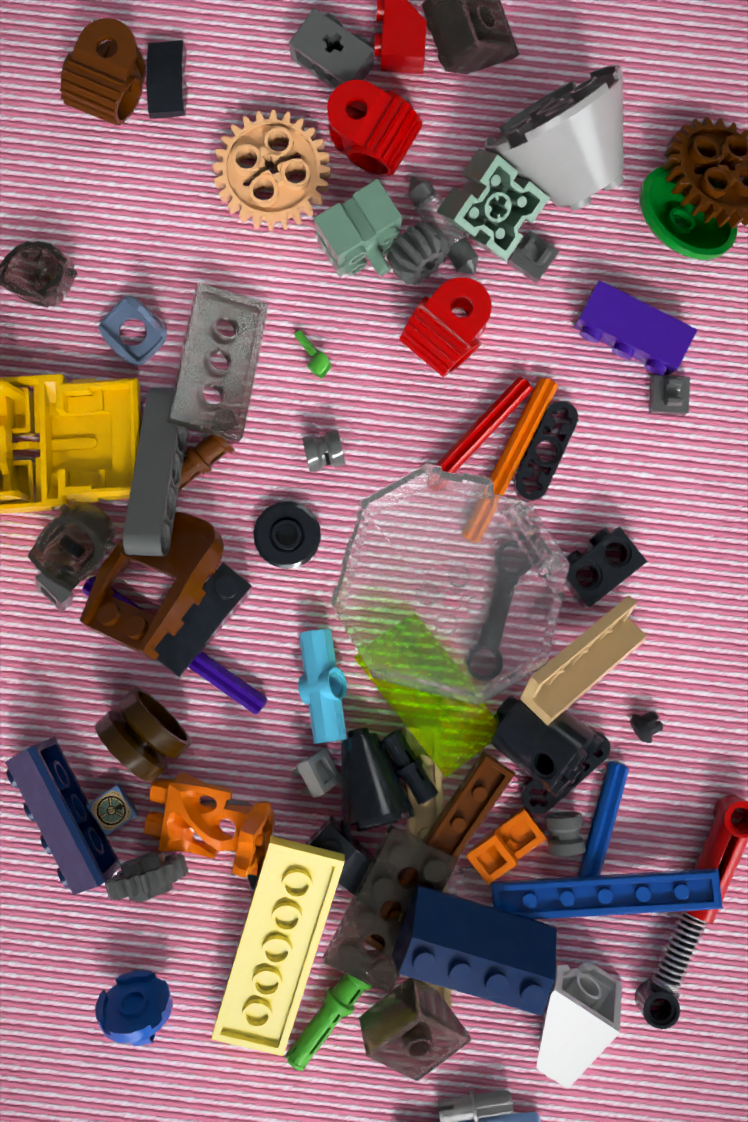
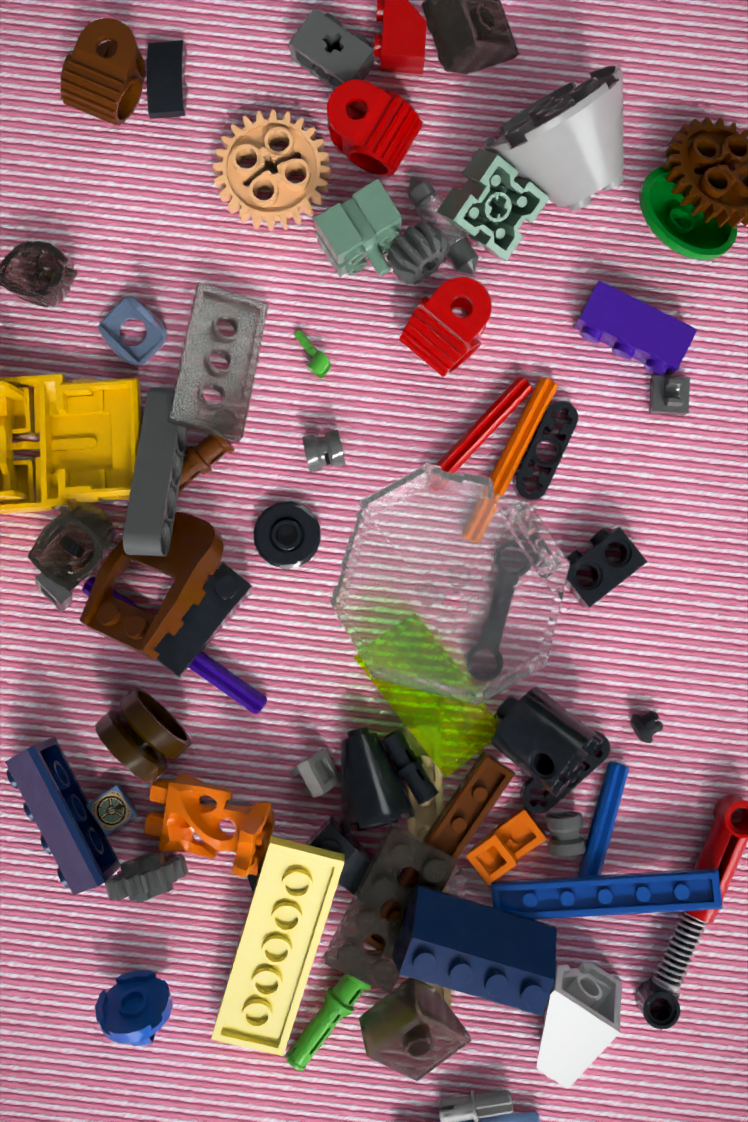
medium azure piece [298,629,347,744] -> none
dark grey tile [508,231,559,284] -> none
tan fence [520,595,647,726] -> none

